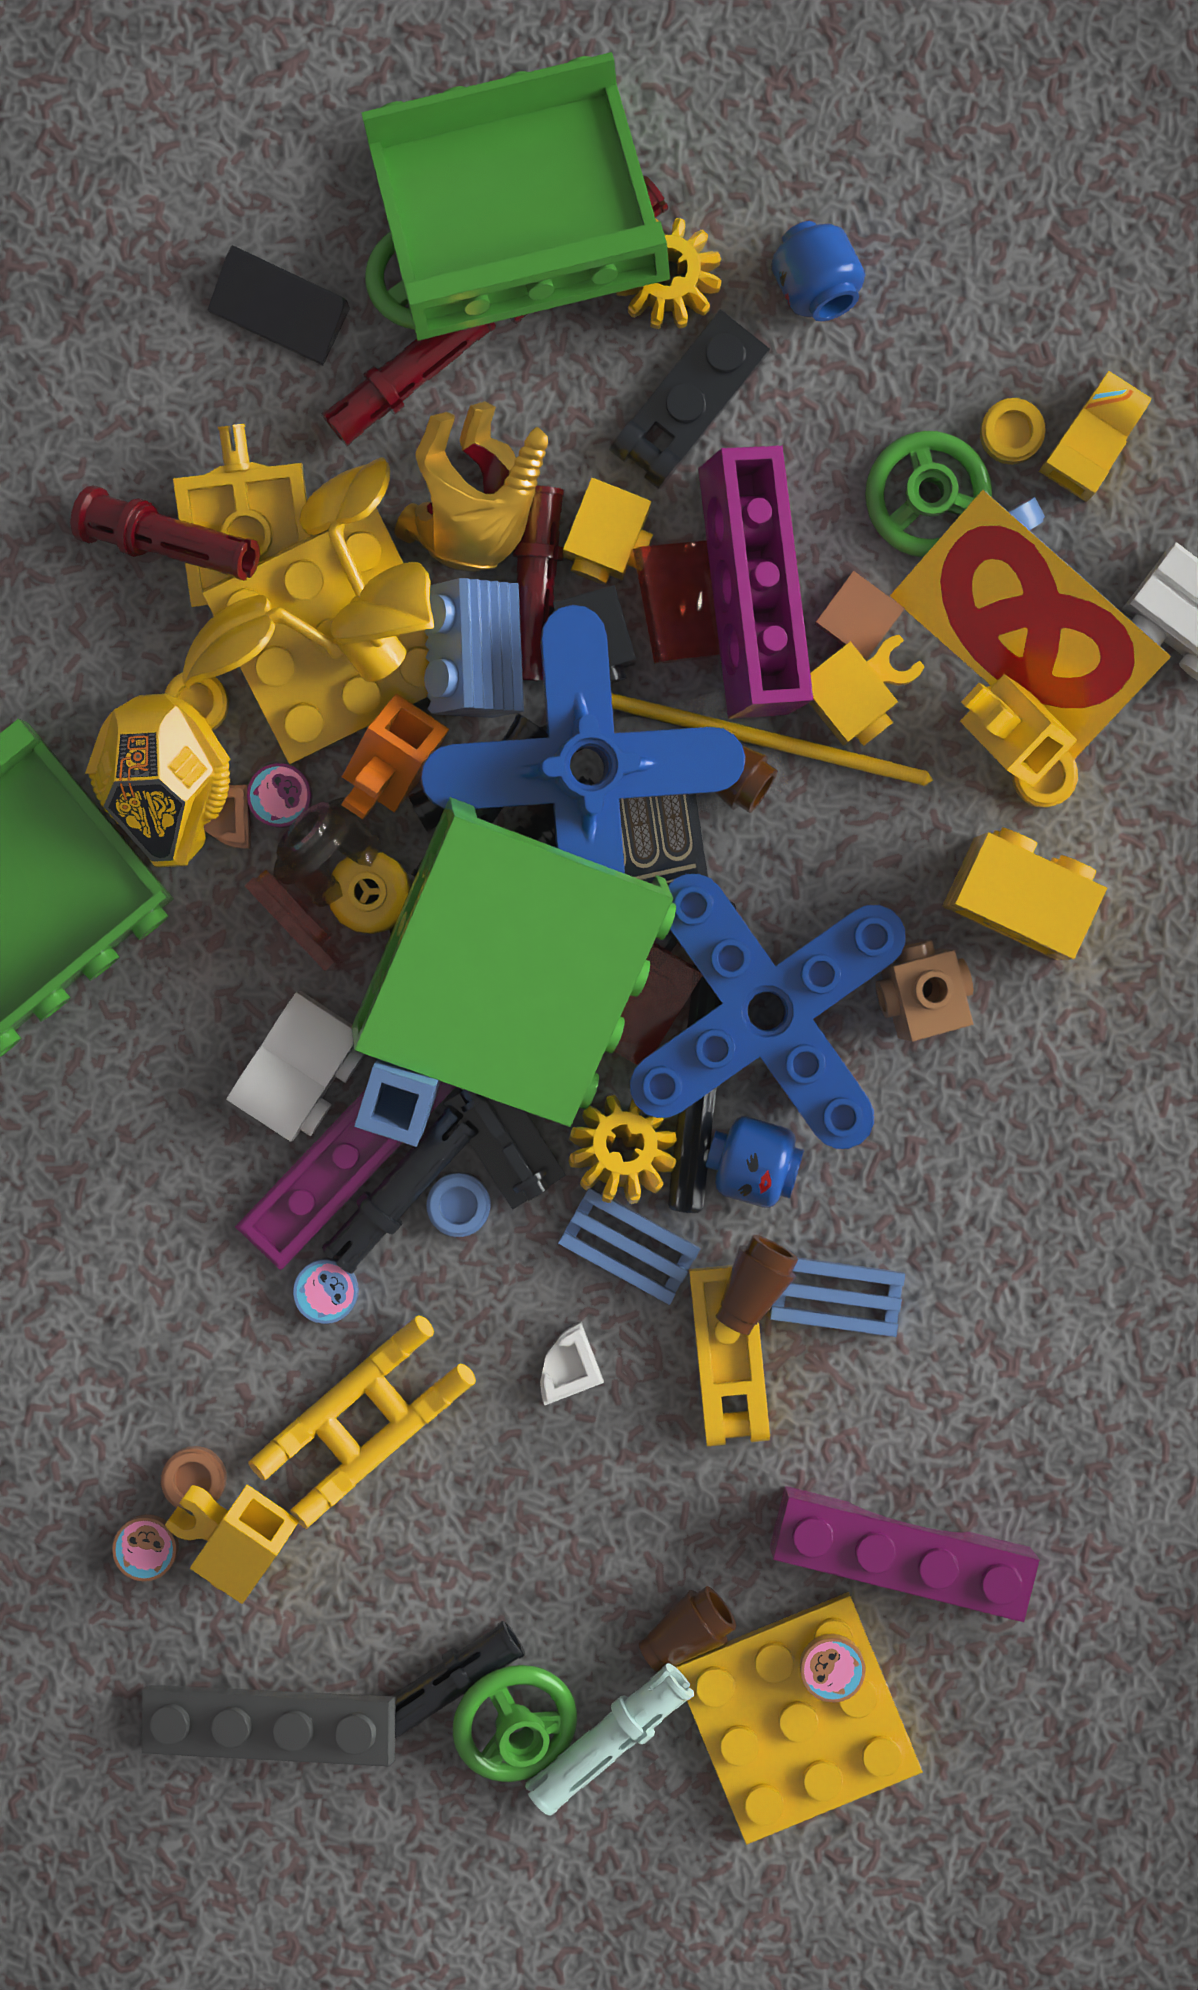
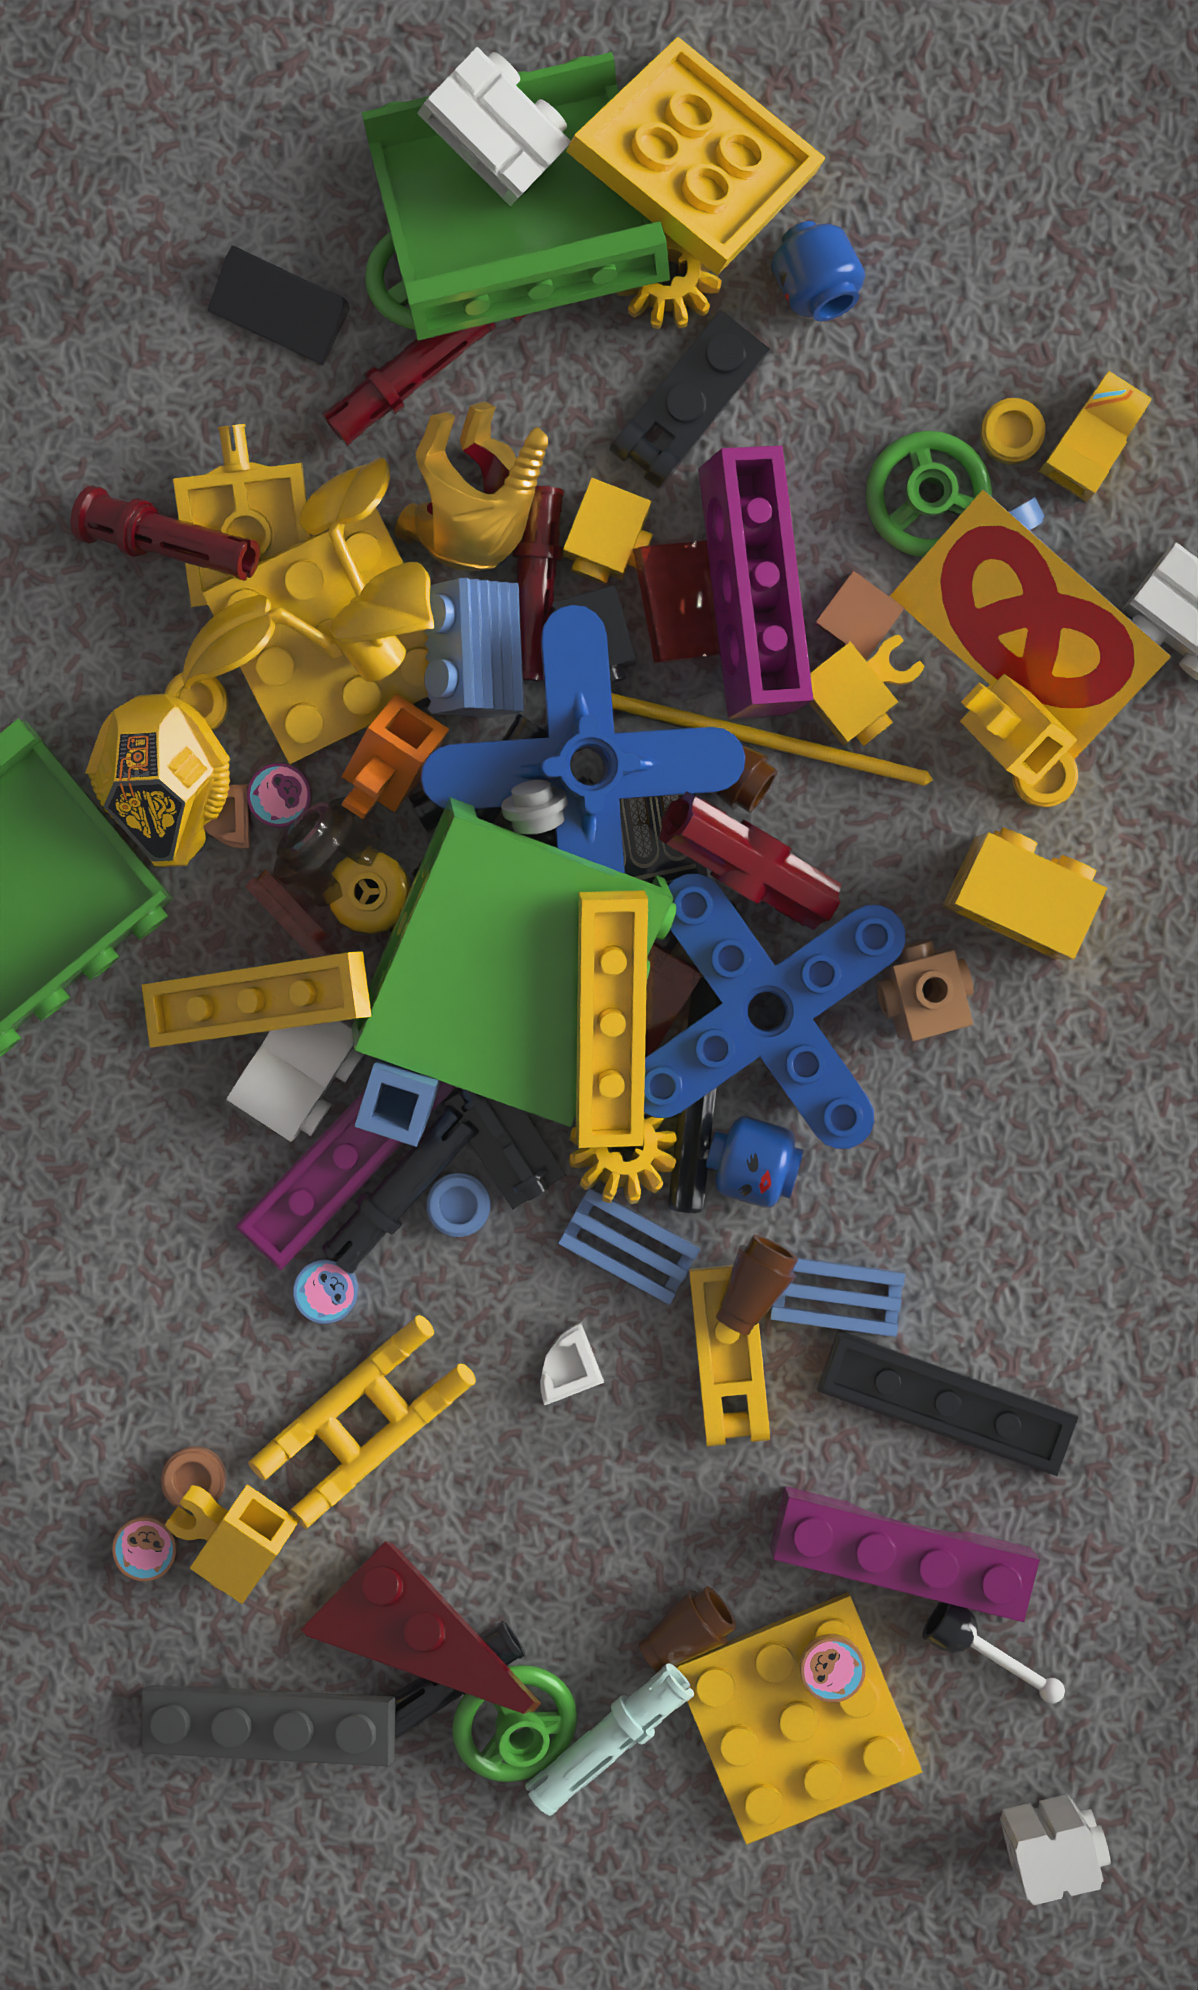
none -> yellow plate [141,951,372,1048]
none -> dark red wing [301,1541,541,1714]
none -> white brick [417,47,571,207]
none -> light grey plate [501,780,568,834]
none -> yellow plate [566,37,825,276]
none -> yellow plate [576,890,648,1148]
none -> dark red piece [658,791,842,930]
none -> black tile [816,1330,1078,1476]
none -> hinge [922,1602,1065,1704]
none -> white brick [1000,1794,1111,1905]

